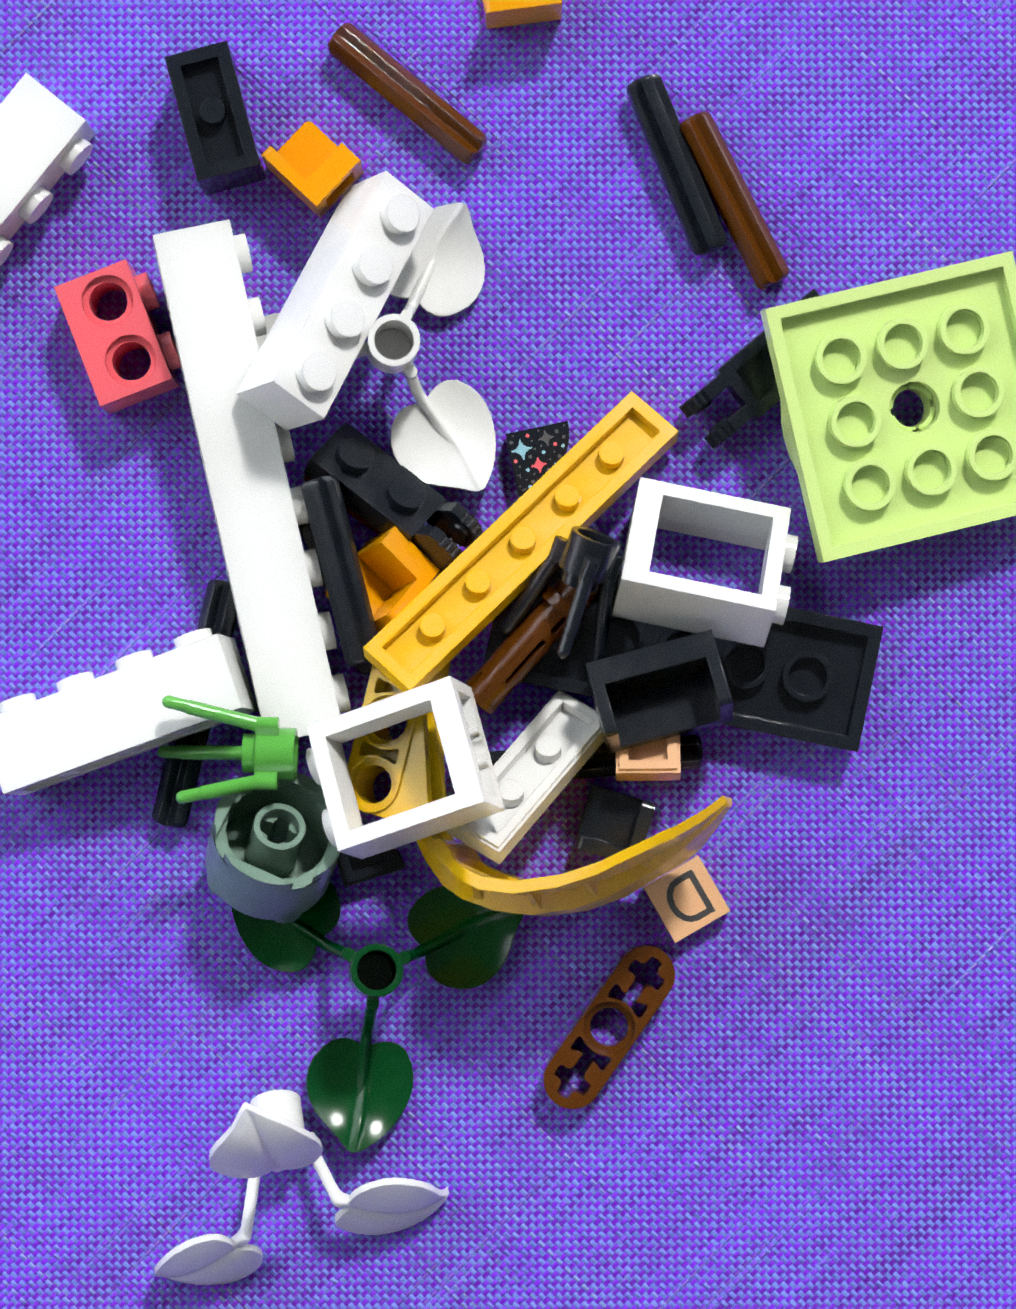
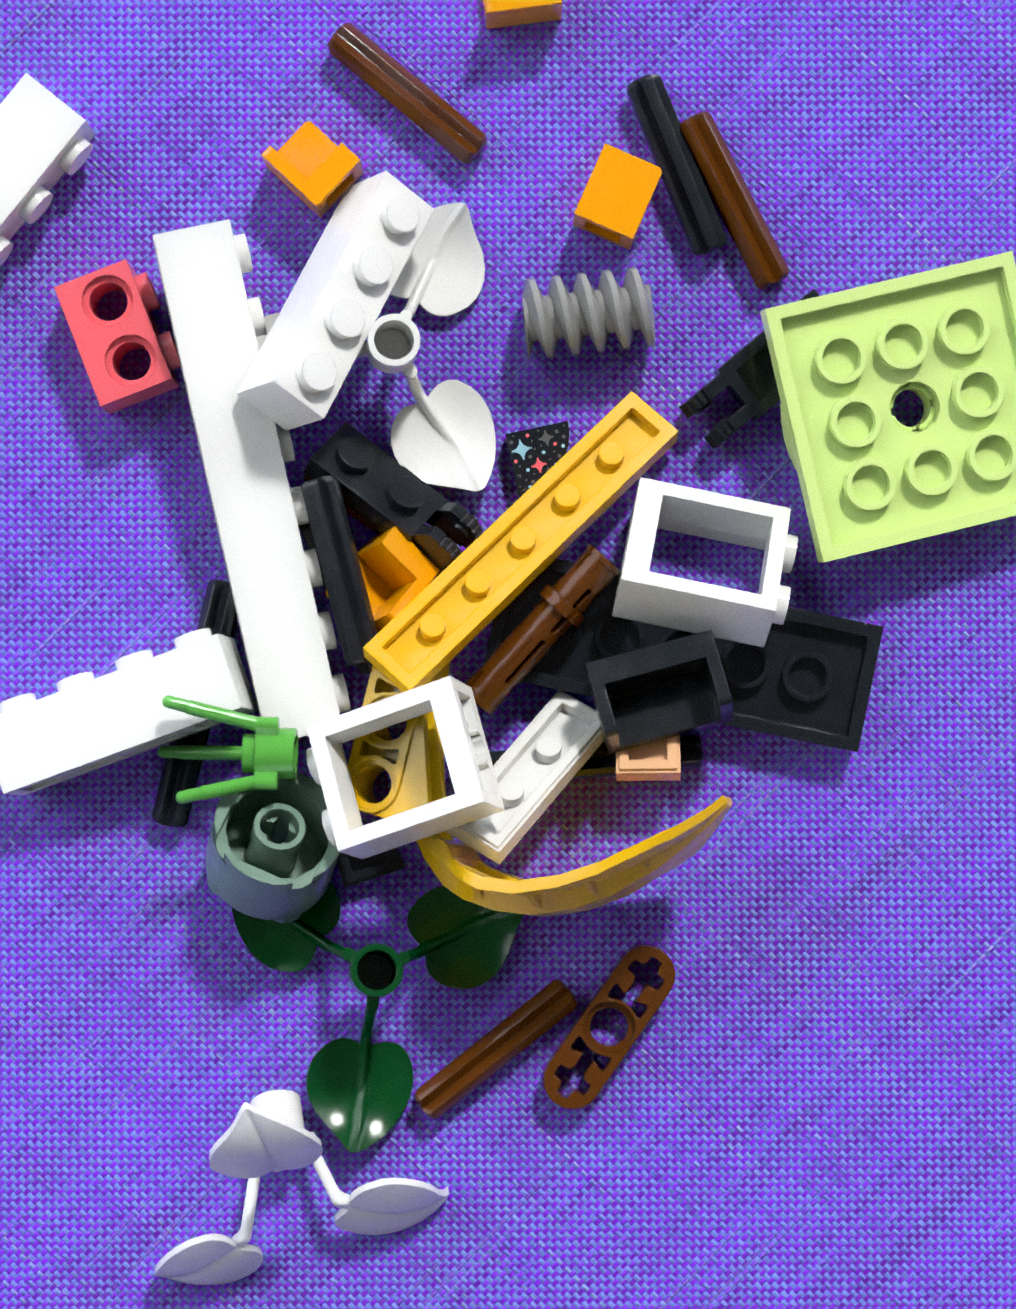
black panel [165,40,266,196] -> none
black plant [501,526,623,662] -> none
black panel [573,784,656,858] -> none
light nougat tile [643,855,730,943] -> none
none -> reddish brown axle [415,979,577,1119]
none -> light grey piece [522,267,655,360]
none -> light orange panel [573,143,662,250]

